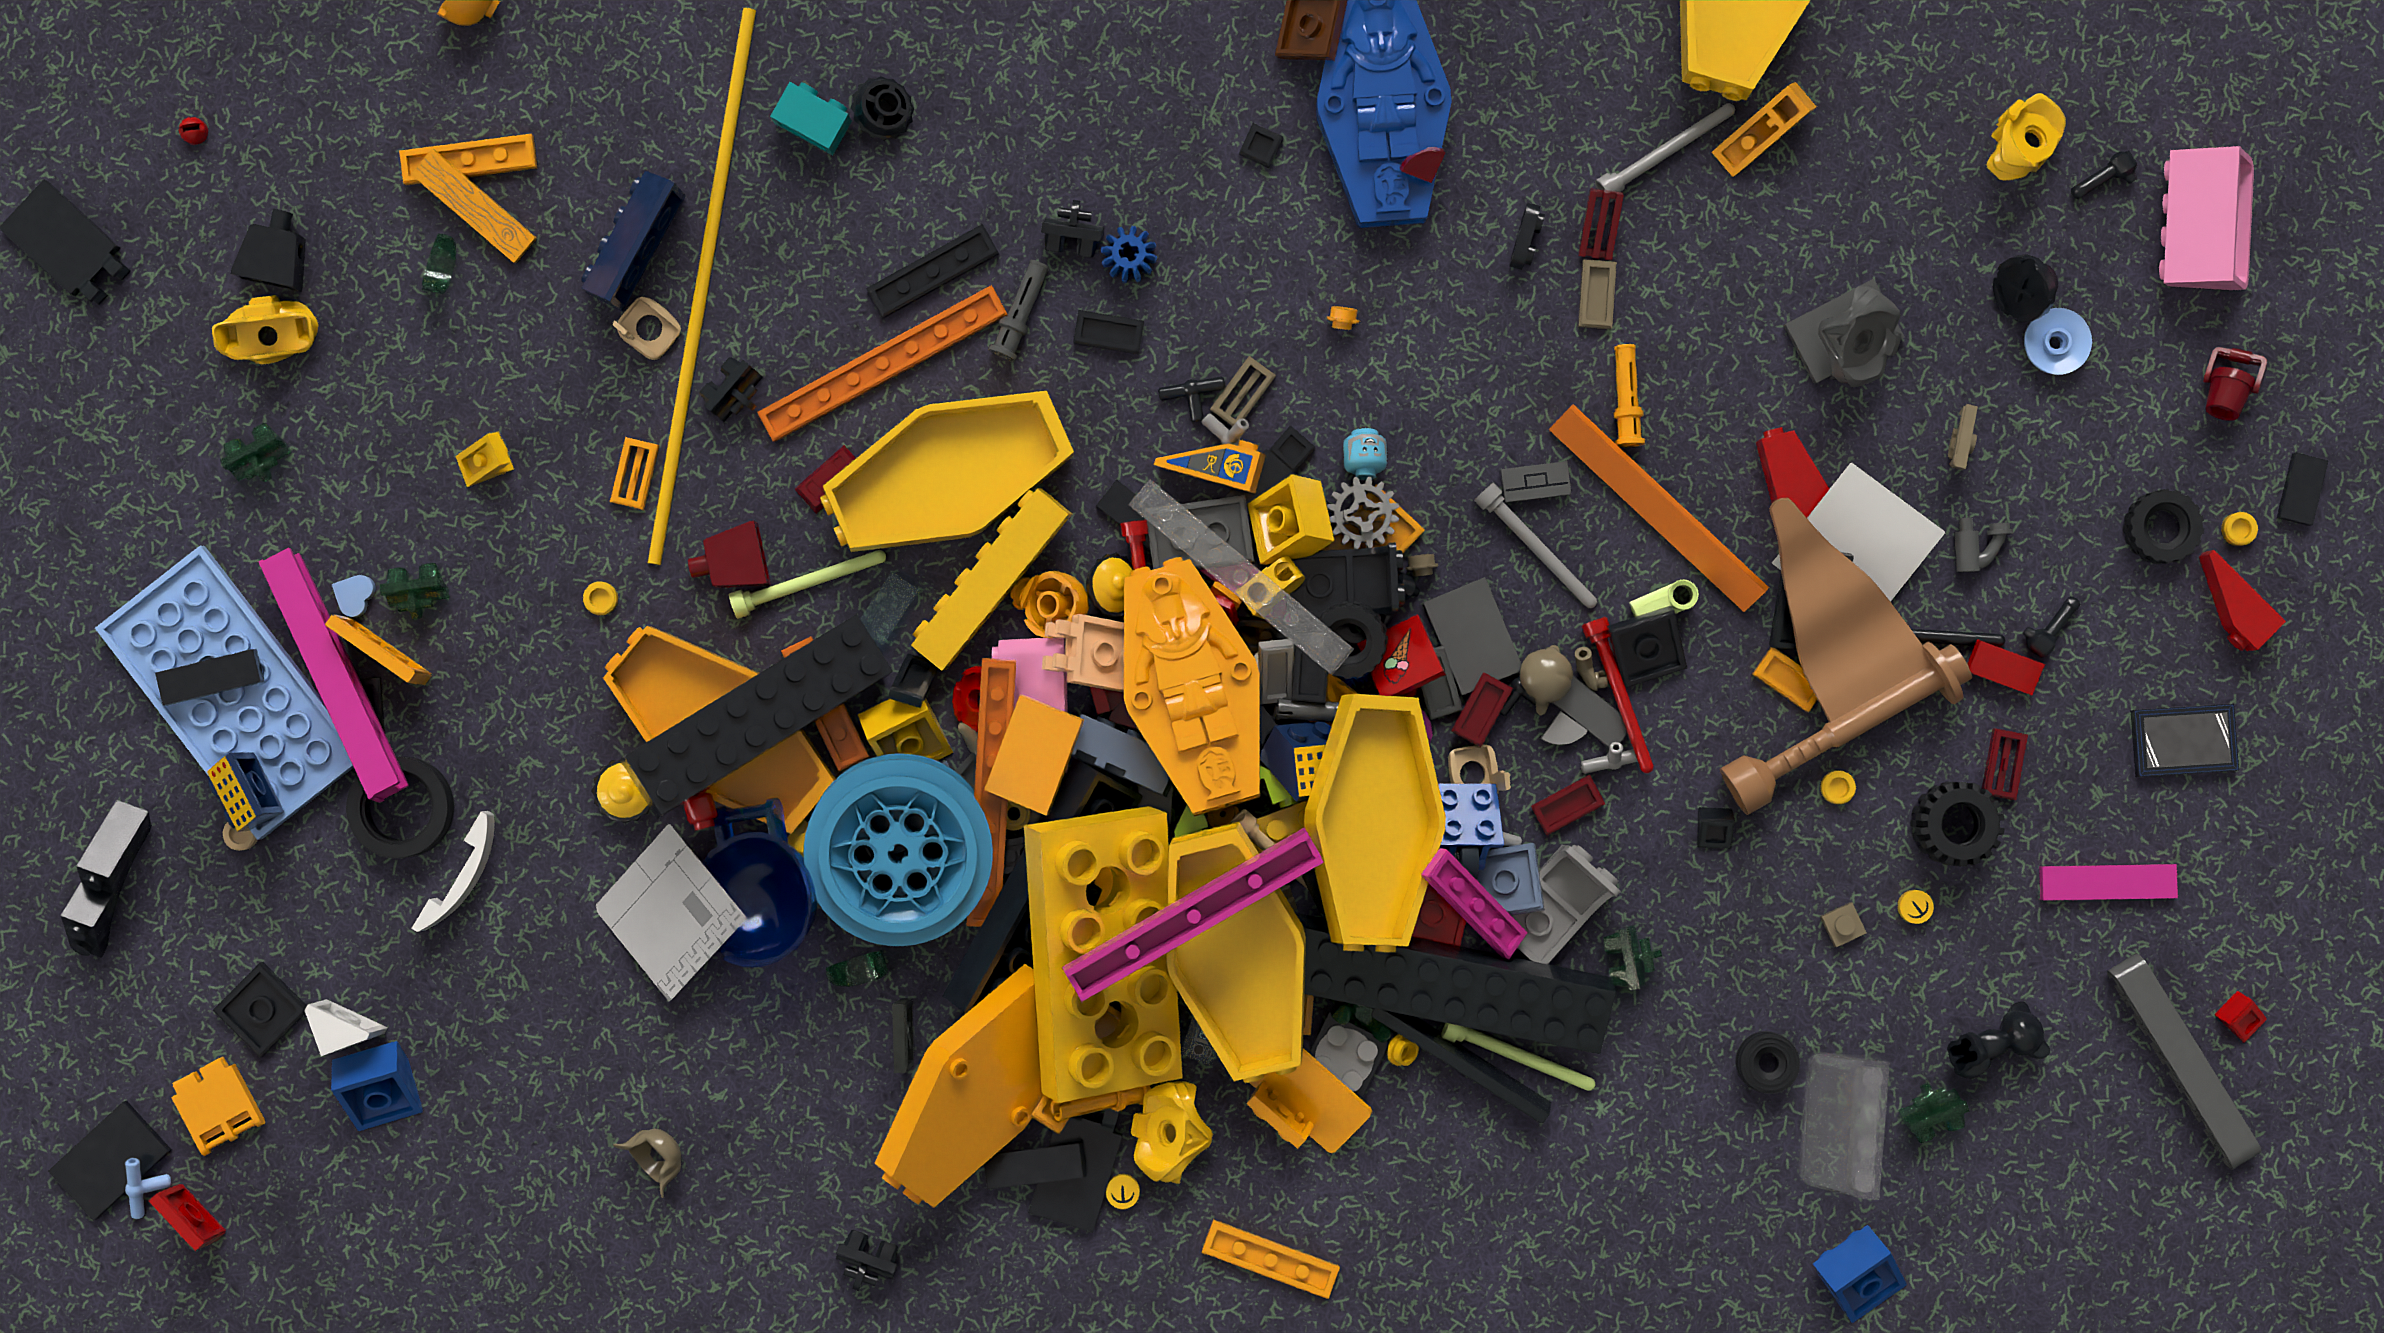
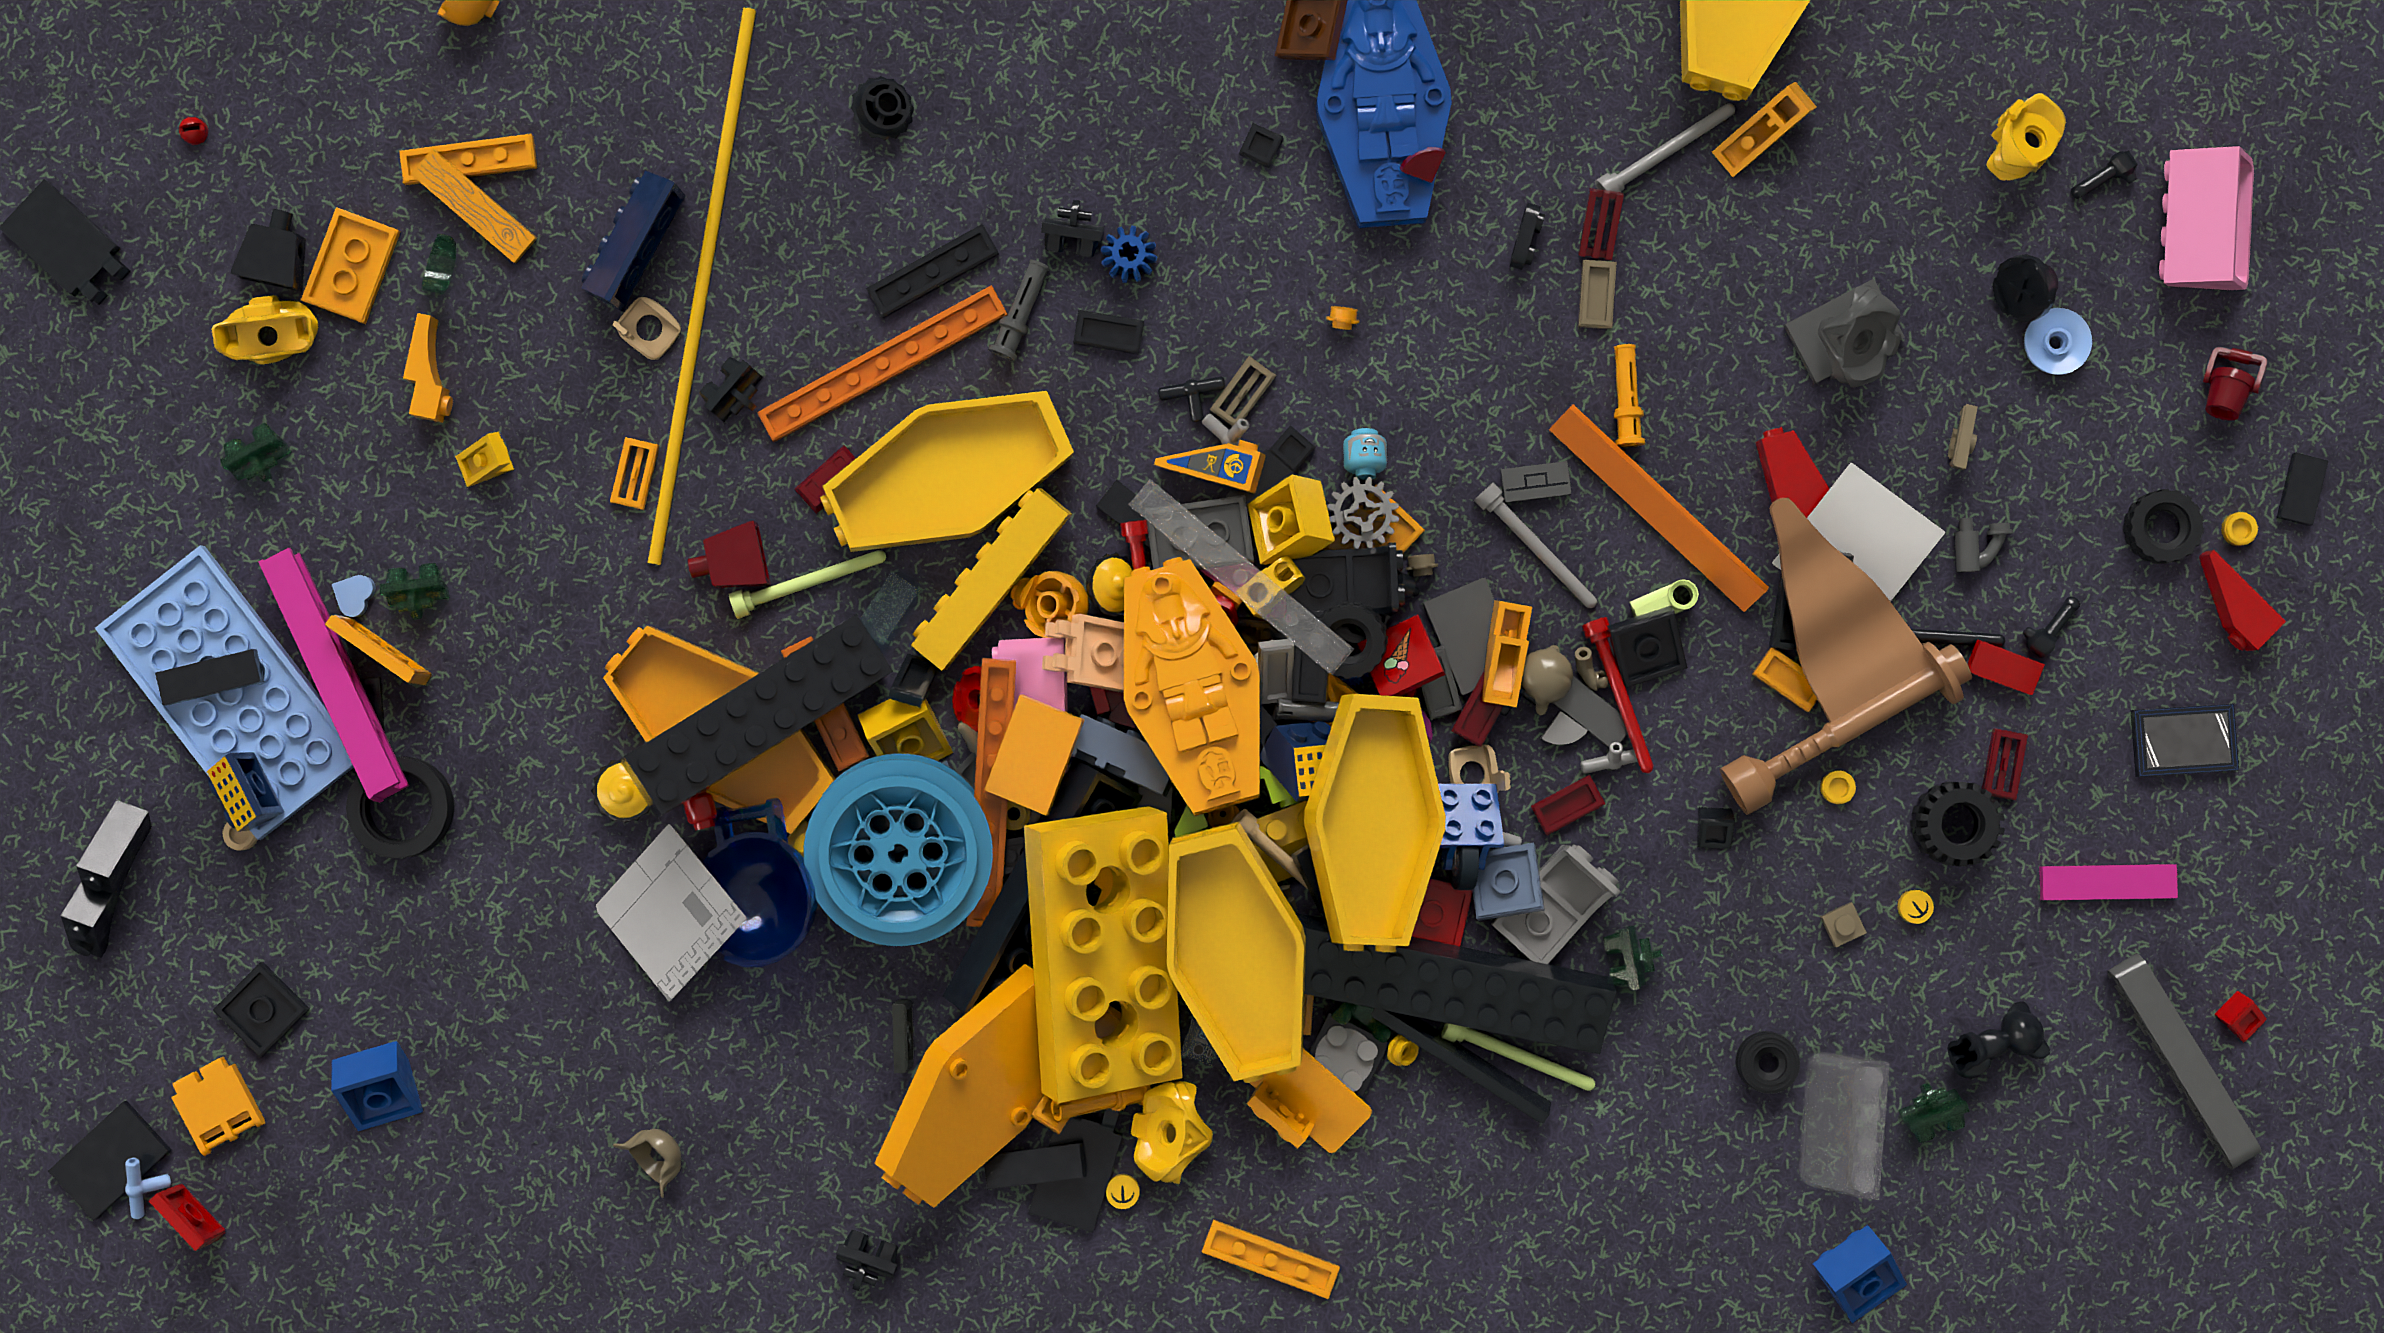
white slope [305,1000,388,1056] -> none
white slope [412,811,495,932] -> none
yellow tile [583,582,618,615] -> none
teal brick [770,82,852,156] -> none
clear green helmet [826,950,888,987] -> none
dark pink tile [1062,827,1324,1002] -> none
dark pink tile [1421,848,1528,959] -> none
none -> light orange tile [301,207,401,325]
none -> light orange slope [403,313,453,423]
none -> light orange slope [1483,600,1532,707]

